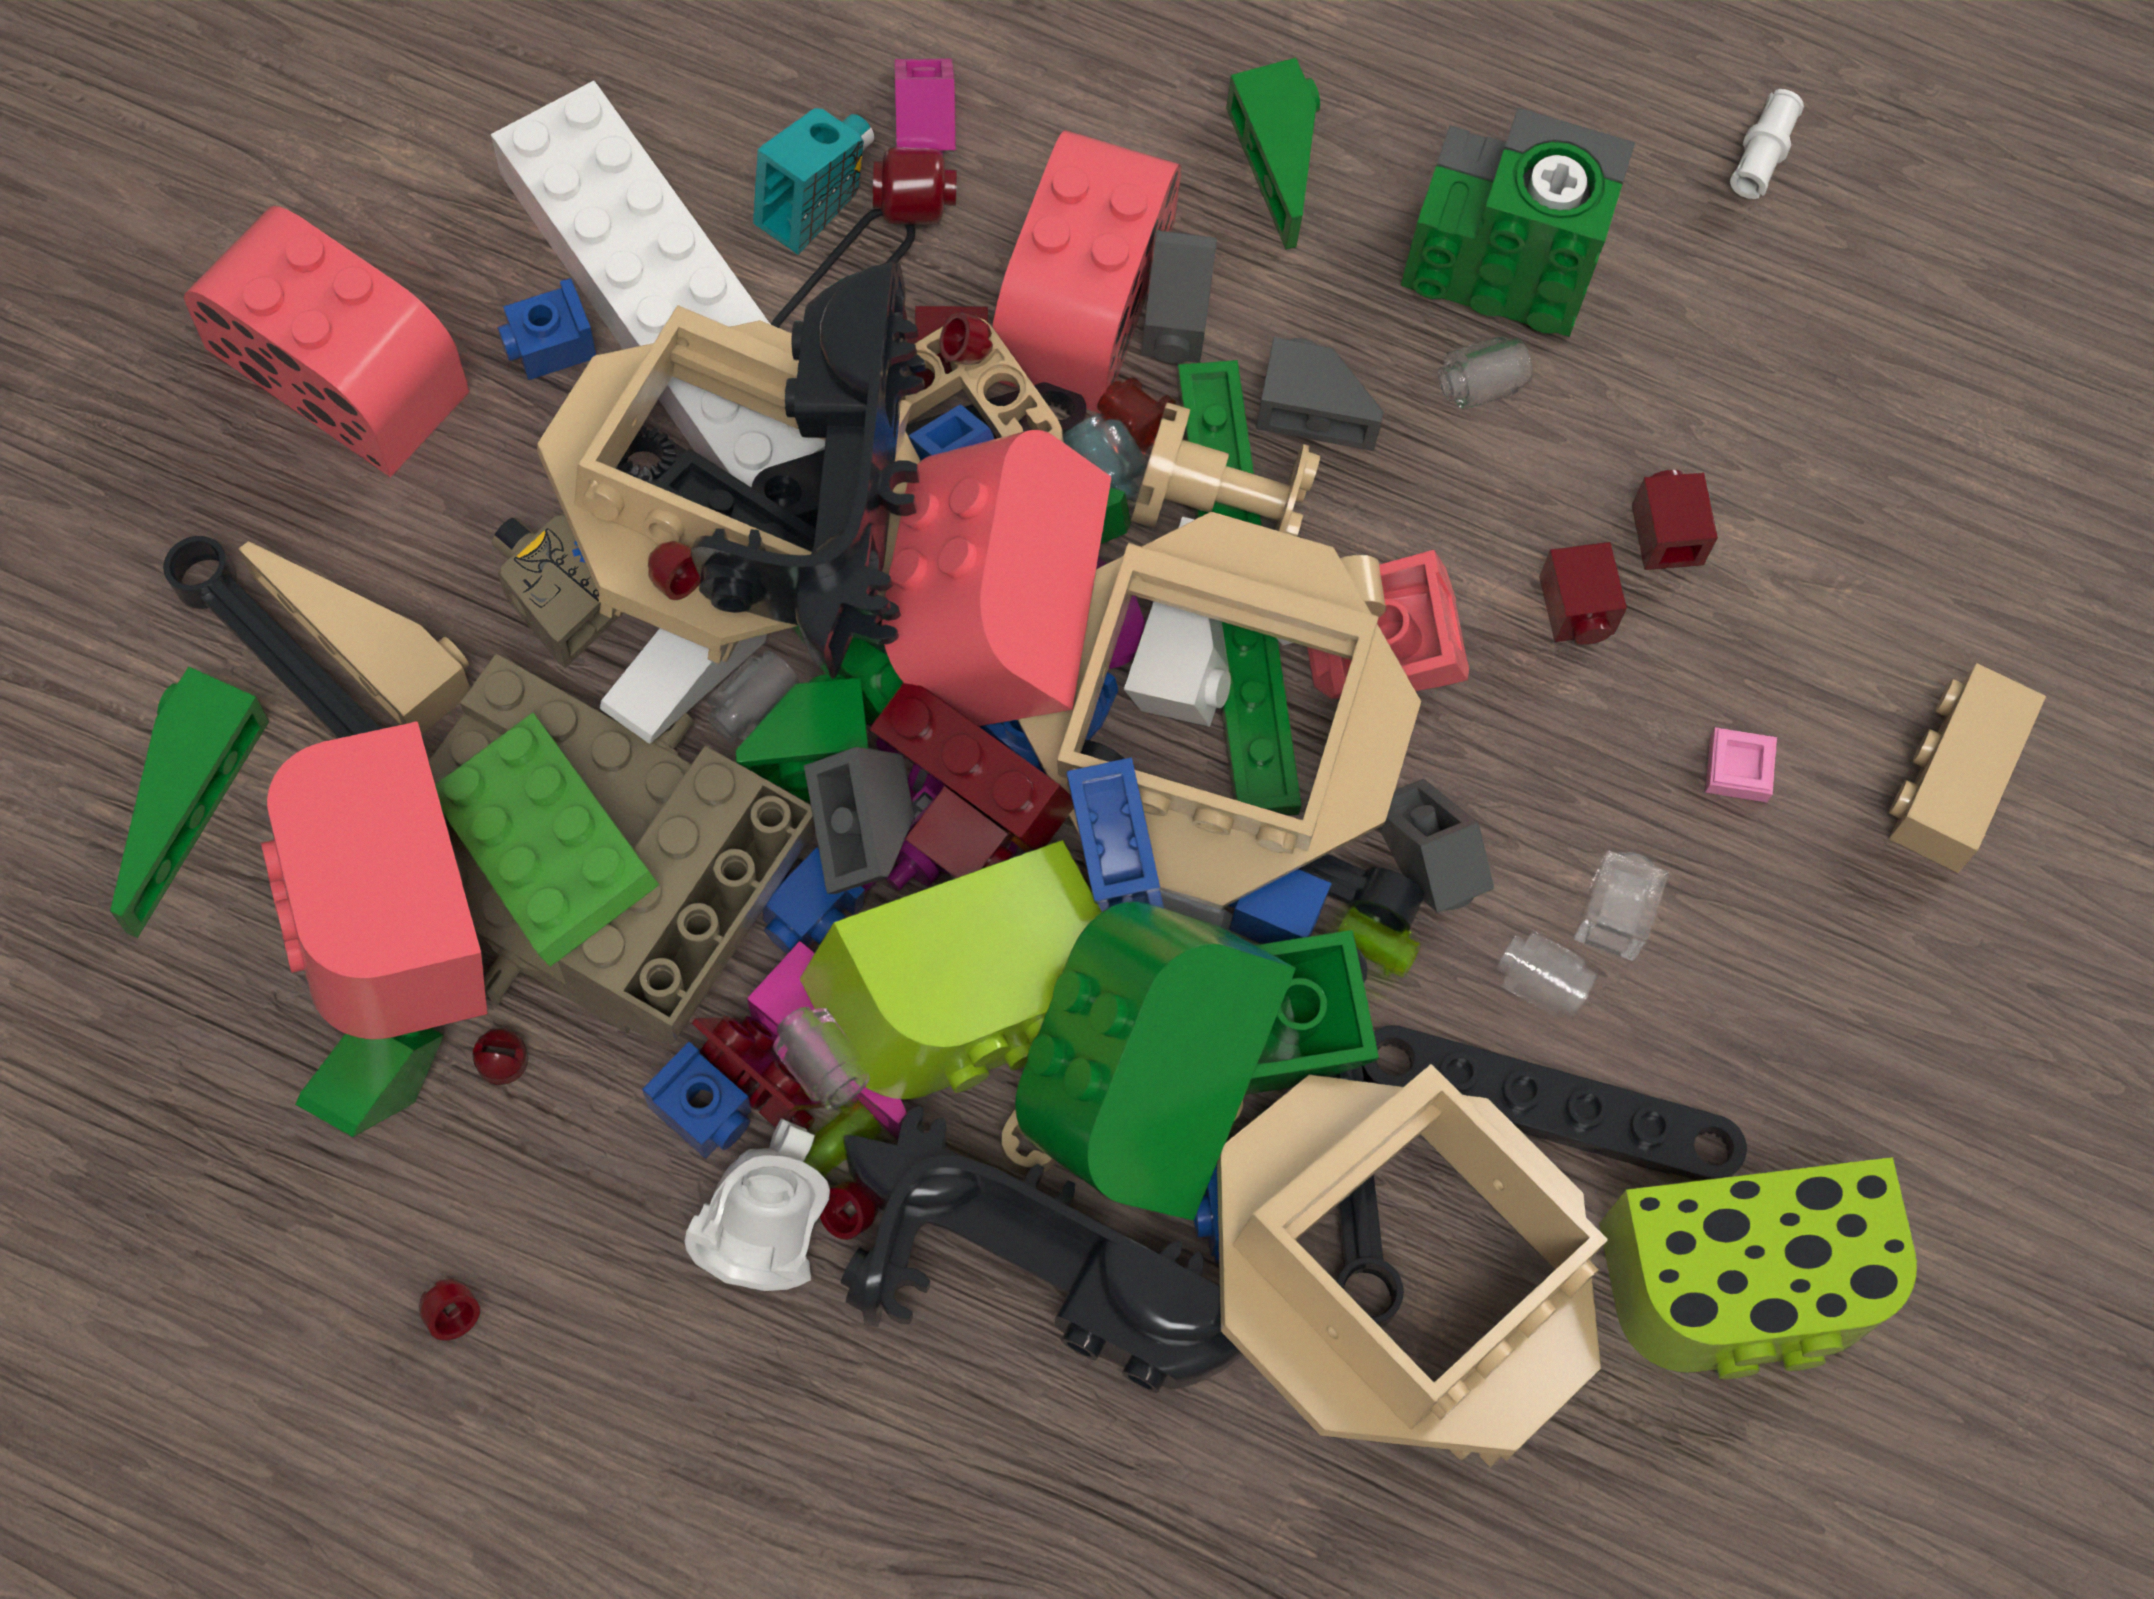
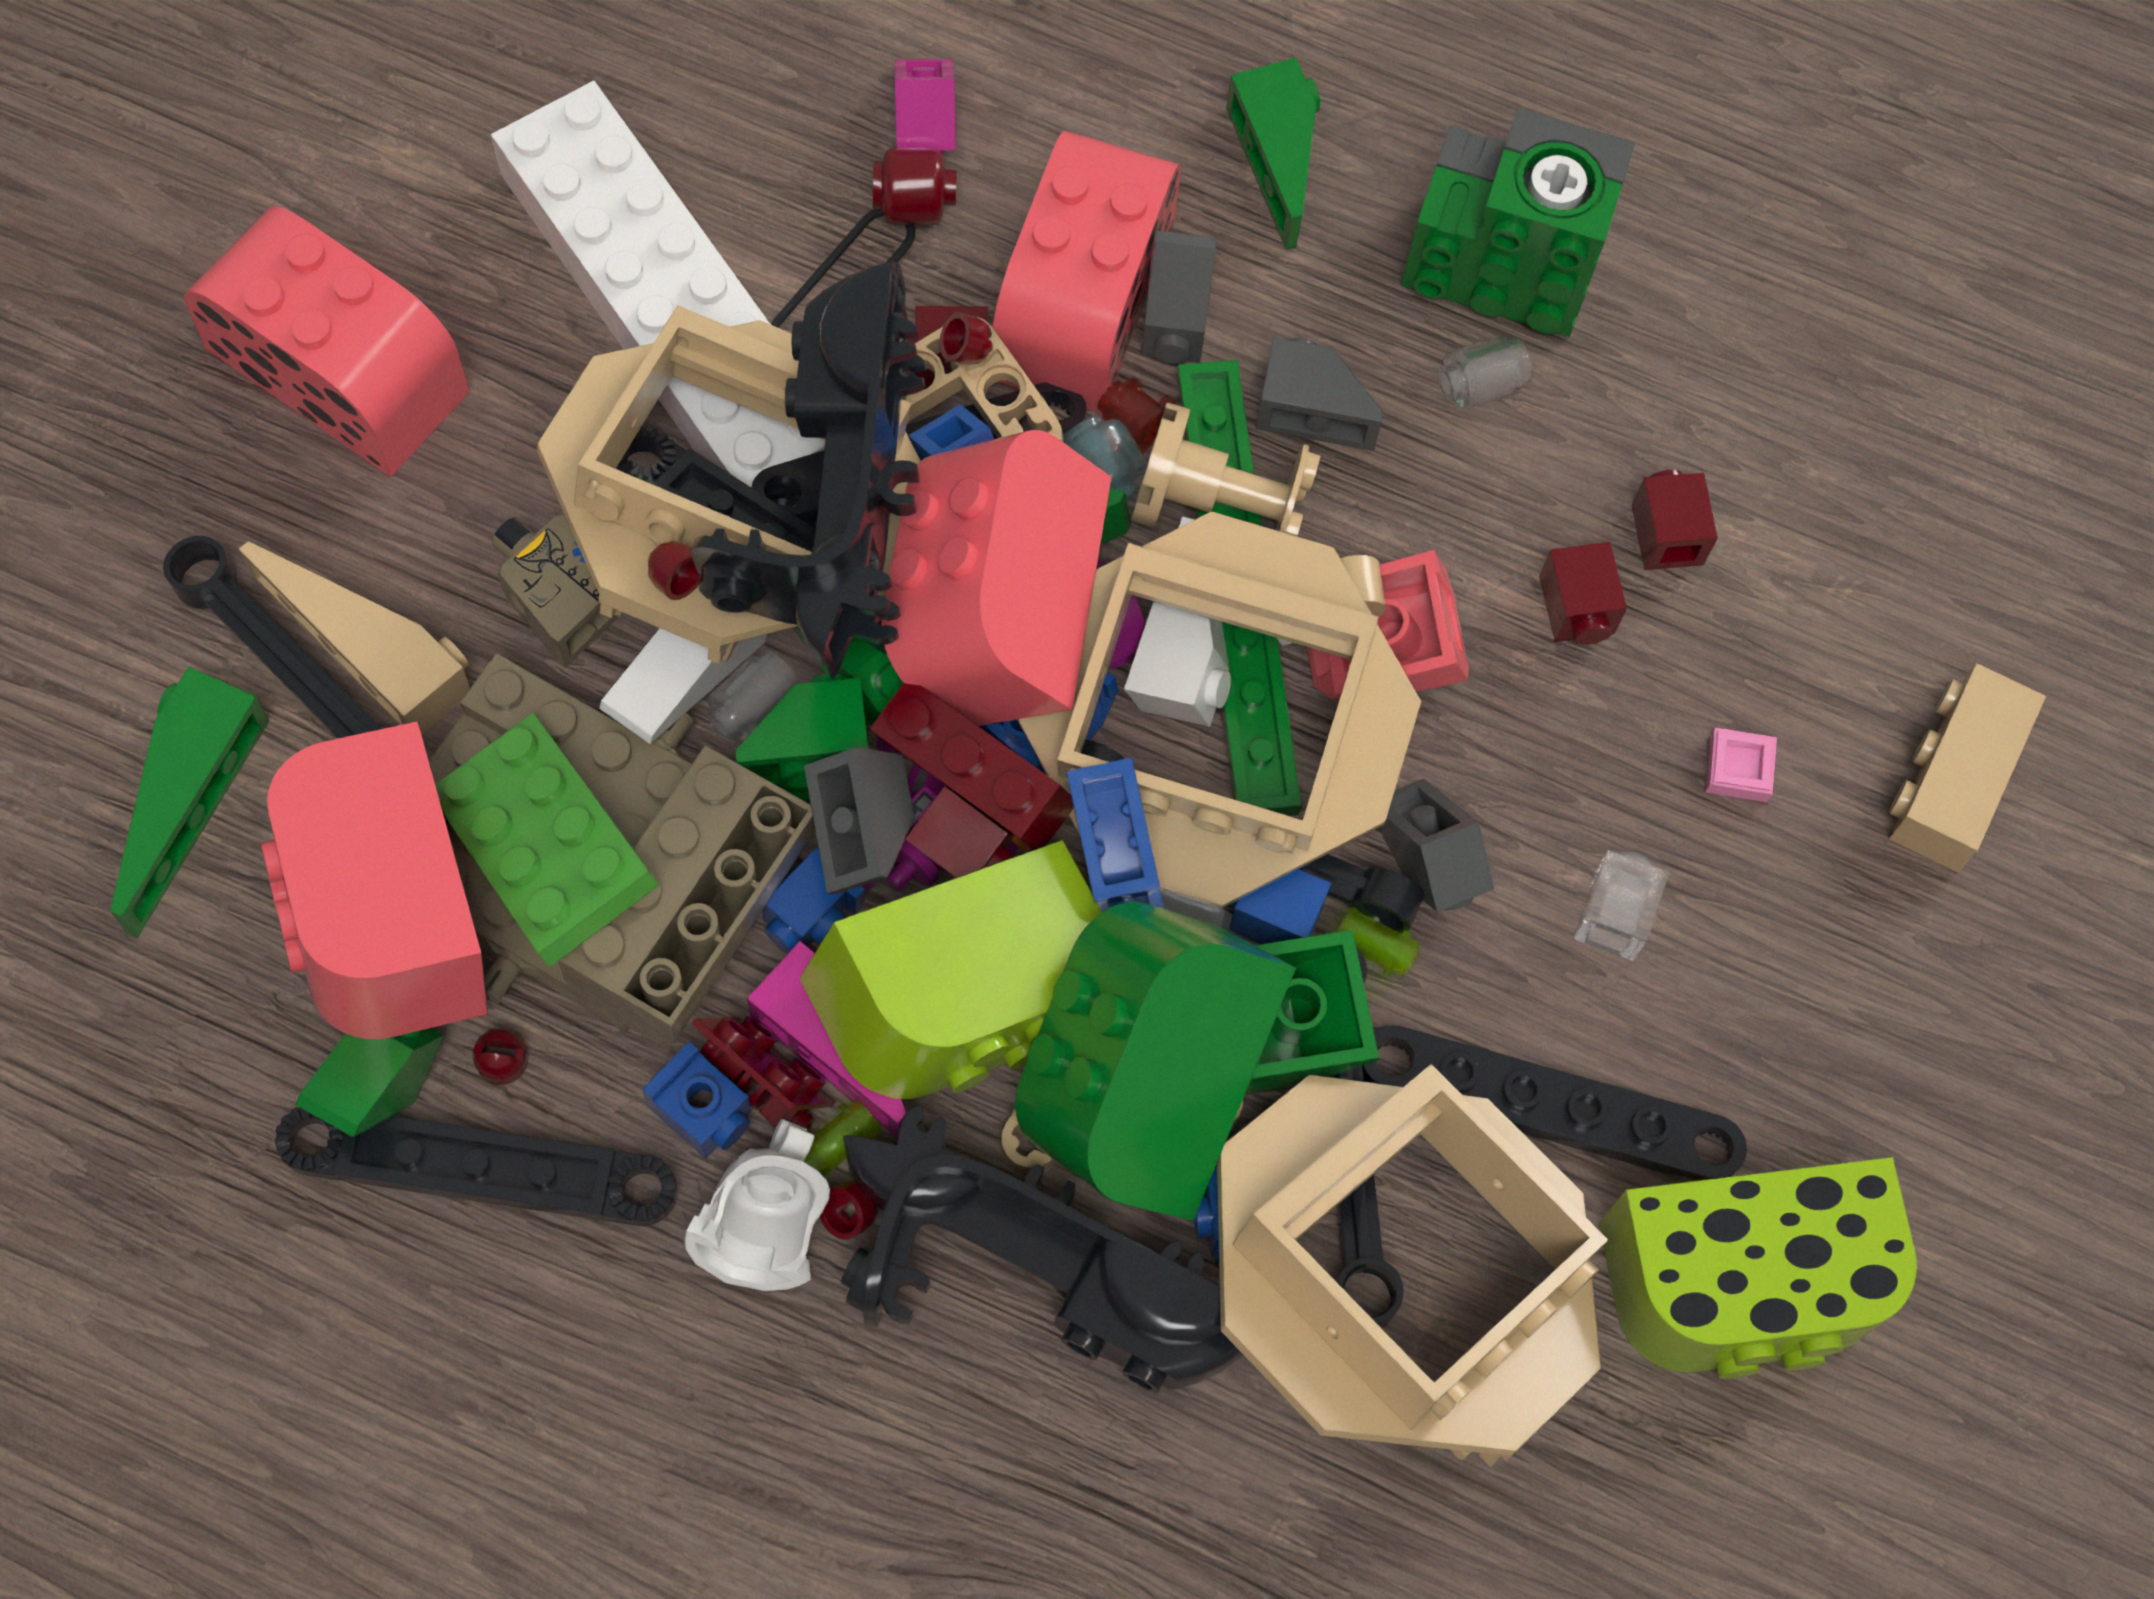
dark red hinge [419,1279,480,1341] -> none
blue brick [497,278,596,380] -> none
teal torso [753,108,874,255] -> none
clear brick [773,1007,870,1109] -> none
clear brick [1495,930,1598,1019] -> none
white pin [1730,89,1804,199] -> none
none -> black plate [275,1107,677,1226]

